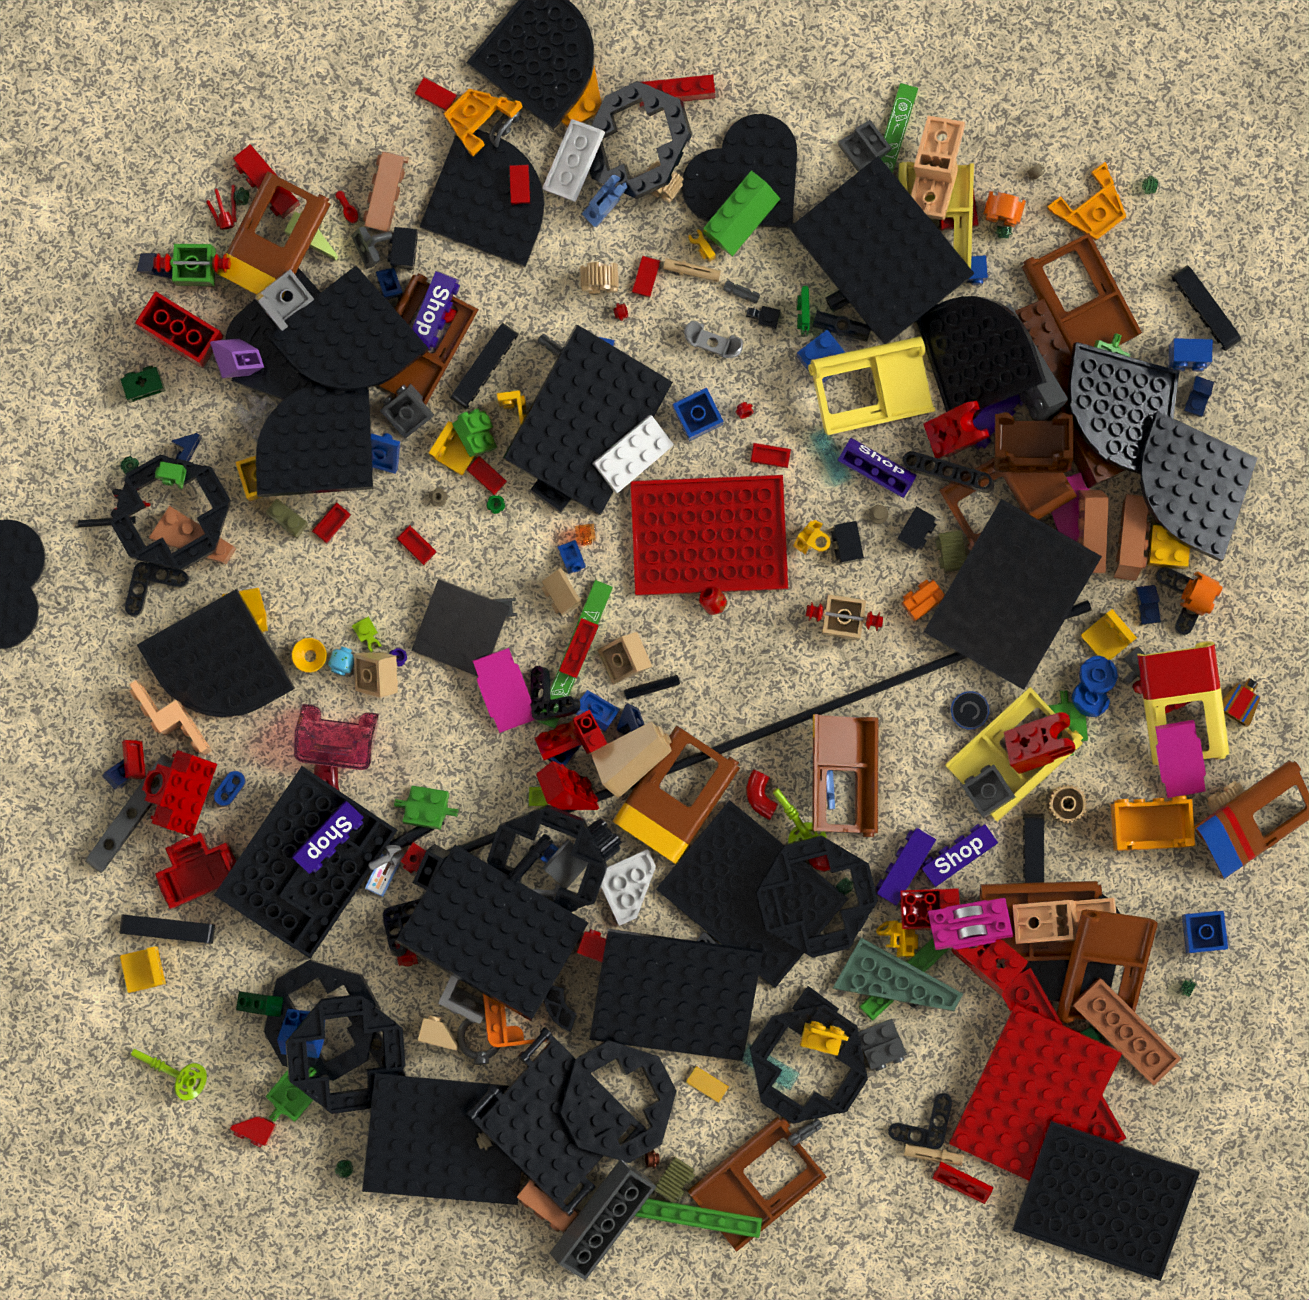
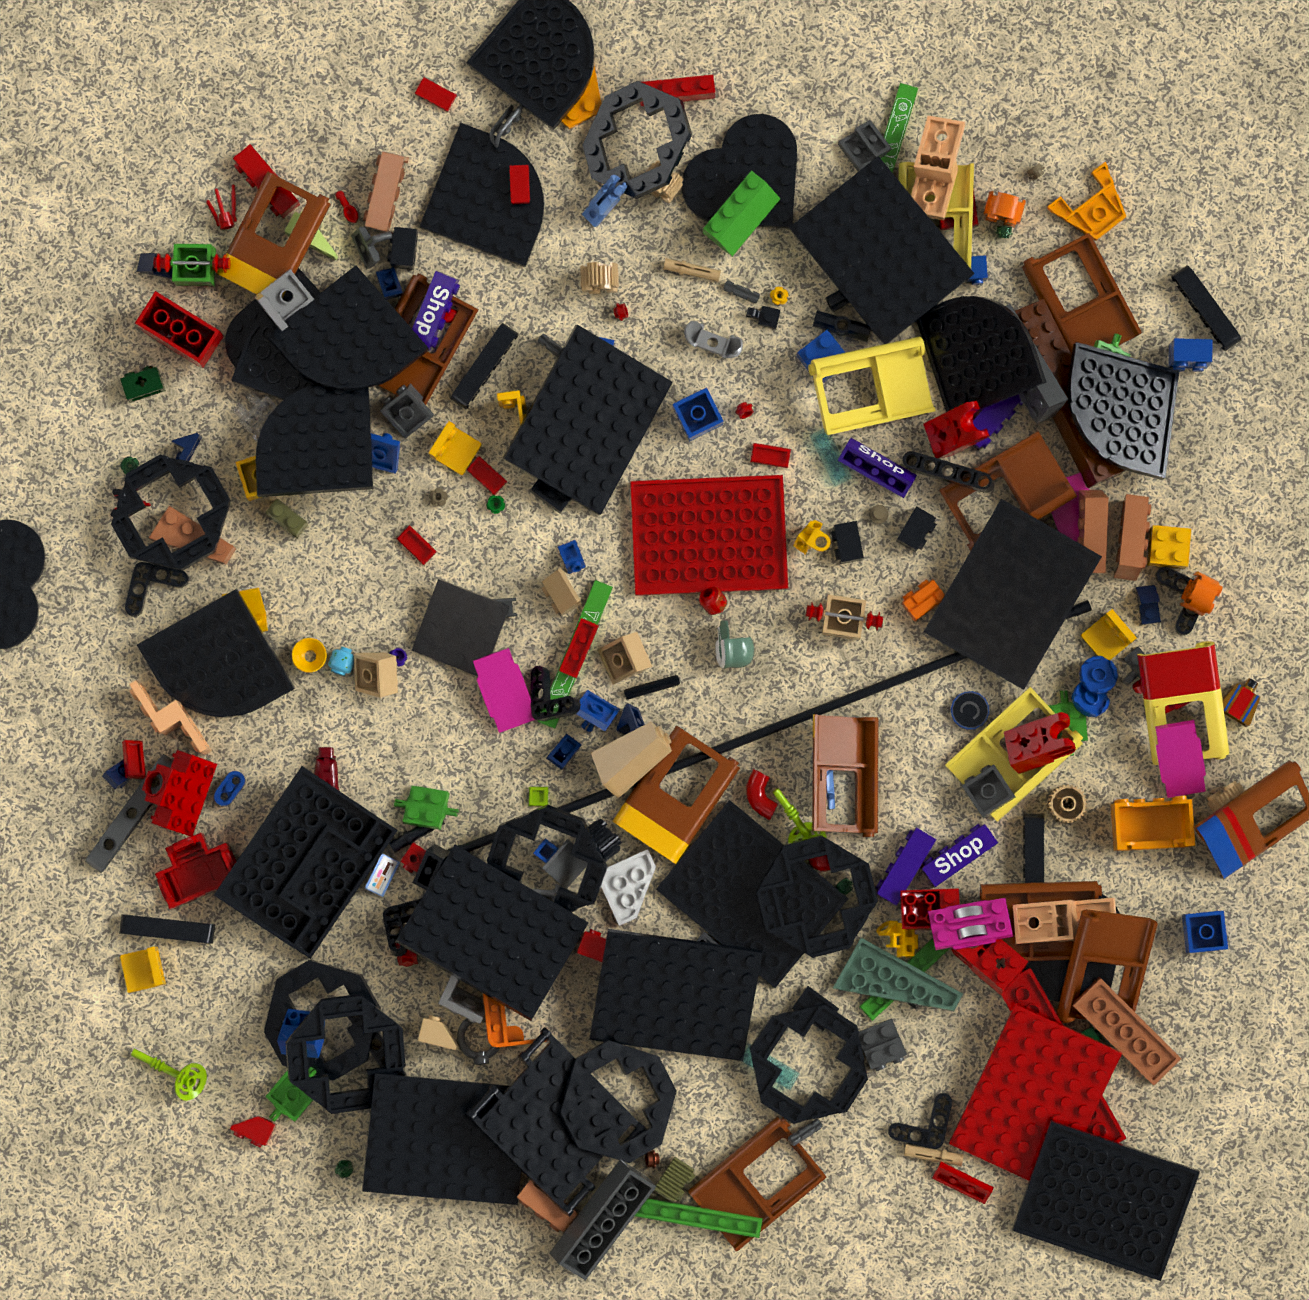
black bar [78,516,136,528] -> none
bright green brick [155,462,187,489] -> none
medium lavender slope [210,339,264,378] -> none
clear green plate [233,187,250,206] -> none
dark green brick [236,991,283,1017] -> none
dark purple brick [292,800,364,874] -> none
clear pink windscreen [294,704,379,770] -> none
red tile [312,502,351,544] -> none
lime plate [352,616,382,653] -> none
light grey bar [368,845,404,870] -> none
light orange wing [443,89,523,156] -> none
bright green plate [452,409,497,457] -> none
dark tan plate [476,1133,492,1151] -> none
black pin [508,834,553,883] -> none
red plate [534,720,582,761] -> none
red slope [536,761,600,810] -> none
white plate [542,119,605,202] -> none
black brick [544,985,577,1032] -> none
red slope [572,709,608,754] -> none
clear orange plate [575,524,596,546] -> none
white plate [593,415,674,493] -> none
red tile [632,256,661,298] -> none
yellow slope [686,1066,729,1103] -> none
yellow plate [688,229,716,262] -> none
green plate [796,286,810,337] -> none
yellow bracket [800,1021,849,1056] -> none
olive brick [935,530,967,573] -> none
reddish brown windscreen [994,412,1073,473] -> none
plate [1139,411,1257,562] -> none
clear green plate [1142,176,1158,195] -> none
clear green plate [1180,978,1196,997] -> none
dark blue slope [1184,376,1214,418] -> none
none -> sand green piece [715,620,754,669]
none -> yellow plate [770,286,789,305]

